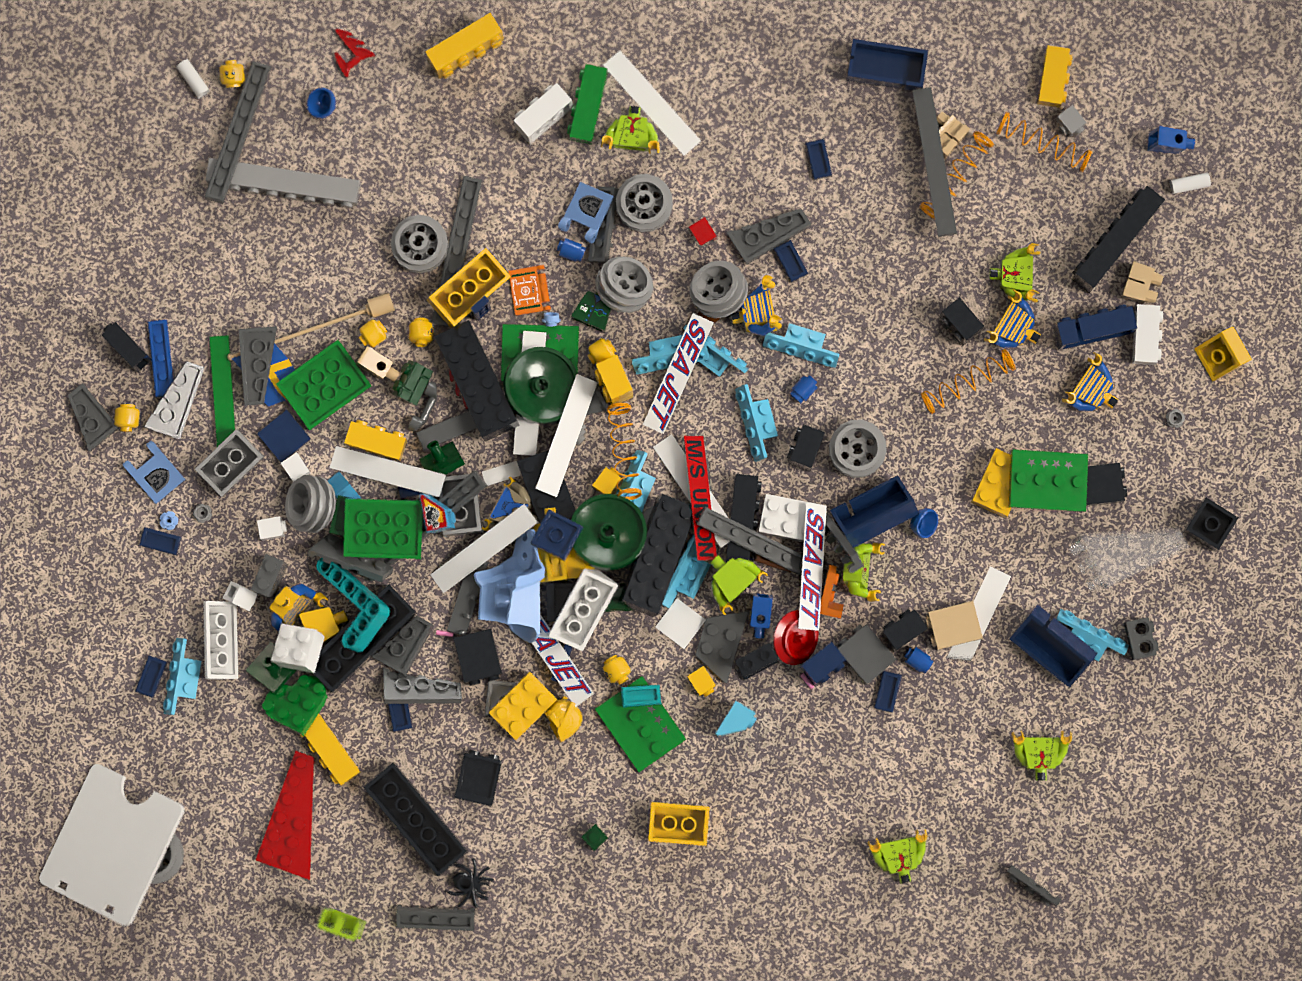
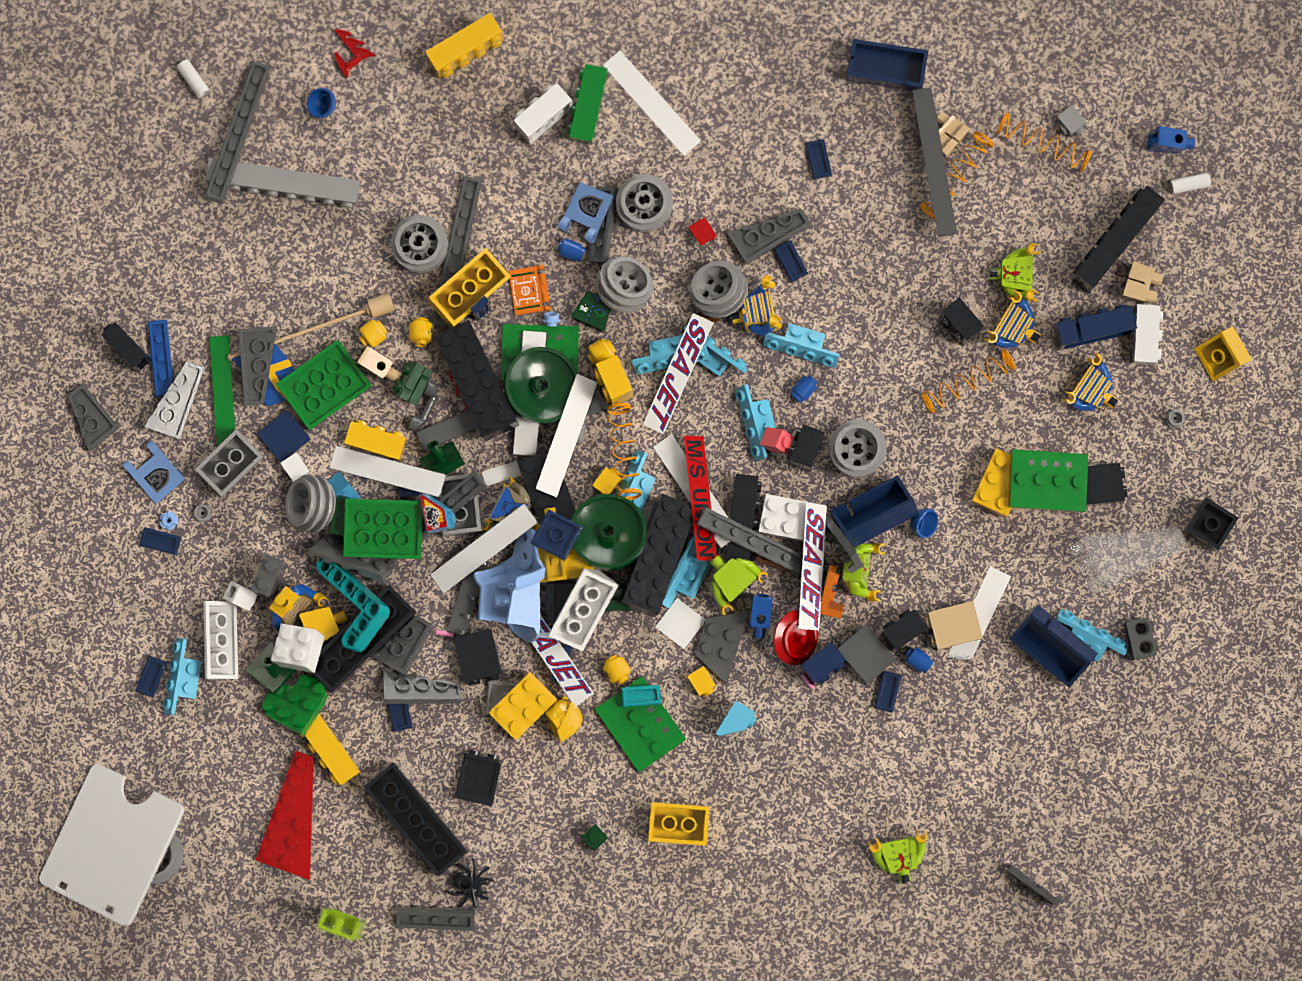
yellow head [114,404,140,432] -> none
yellow head [219,60,245,88] -> none
white brick [257,516,287,541] -> none
lime torso [601,106,660,154] -> none
black panel [735,642,778,681] -> none
lime torso [1012,731,1072,781] -> none
yellow brick [1037,45,1073,108] -> none
none -> coral brick [760,427,794,455]

